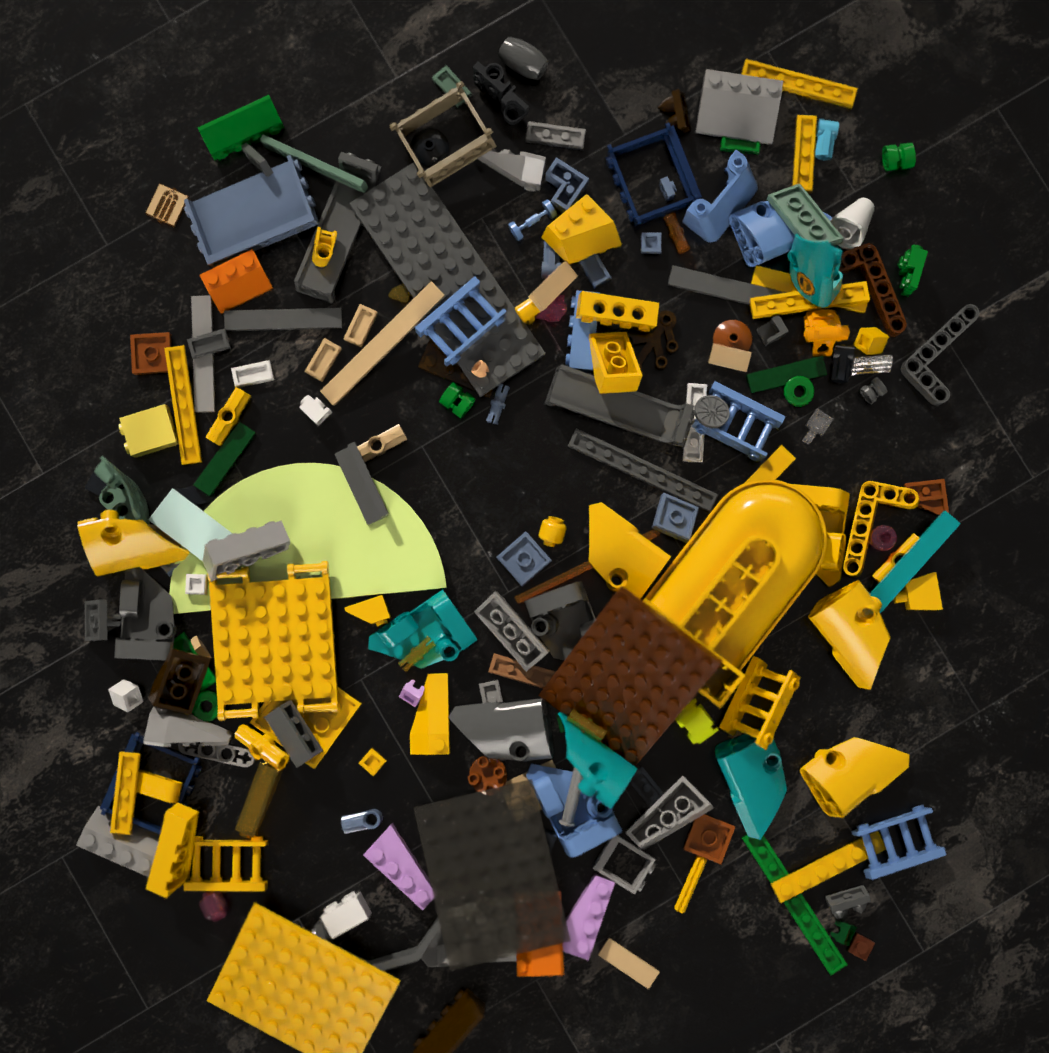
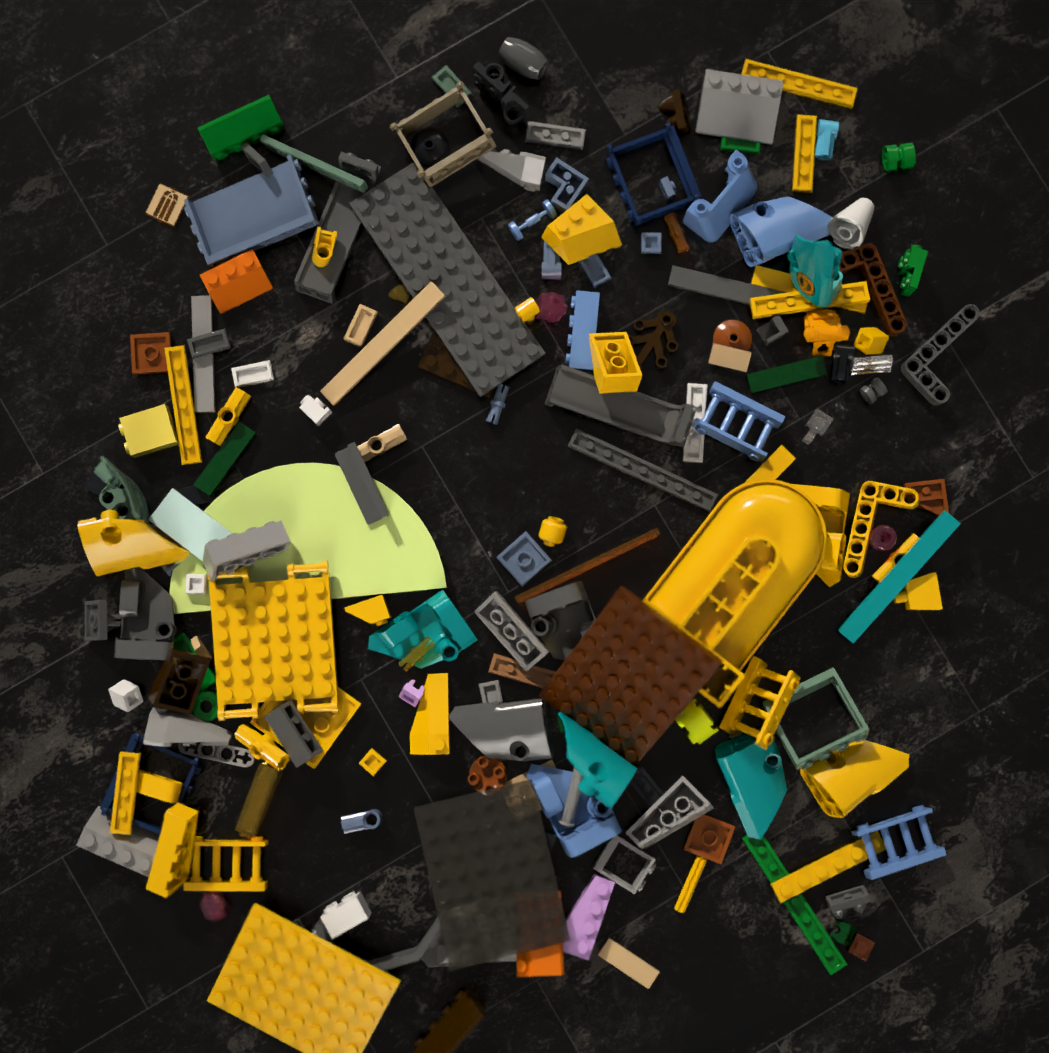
dark grey tile [224,308,342,331] -> none
tan tile [305,338,342,382] -> none
lavender wedge [364,823,437,910] -> none
medium blue fence [415,276,507,367] -> none
green wheel [439,382,476,419] -> none
light nougat hinge [471,360,489,378] -> none
tan tile [528,261,578,312] -> none
clear yellow pin [567,709,607,742] -> none
yellow brick [576,291,659,332] -> none
yellow panel [589,502,671,599] -> none
sand blue tile [652,493,699,543] -> none
dark grey wheel [694,395,730,428] -> none
sand green tile [767,183,844,246] -> none
green piece [784,376,814,407] -> none
yellow panel [808,580,890,690] -> none
none -> sand green window [762,667,869,770]

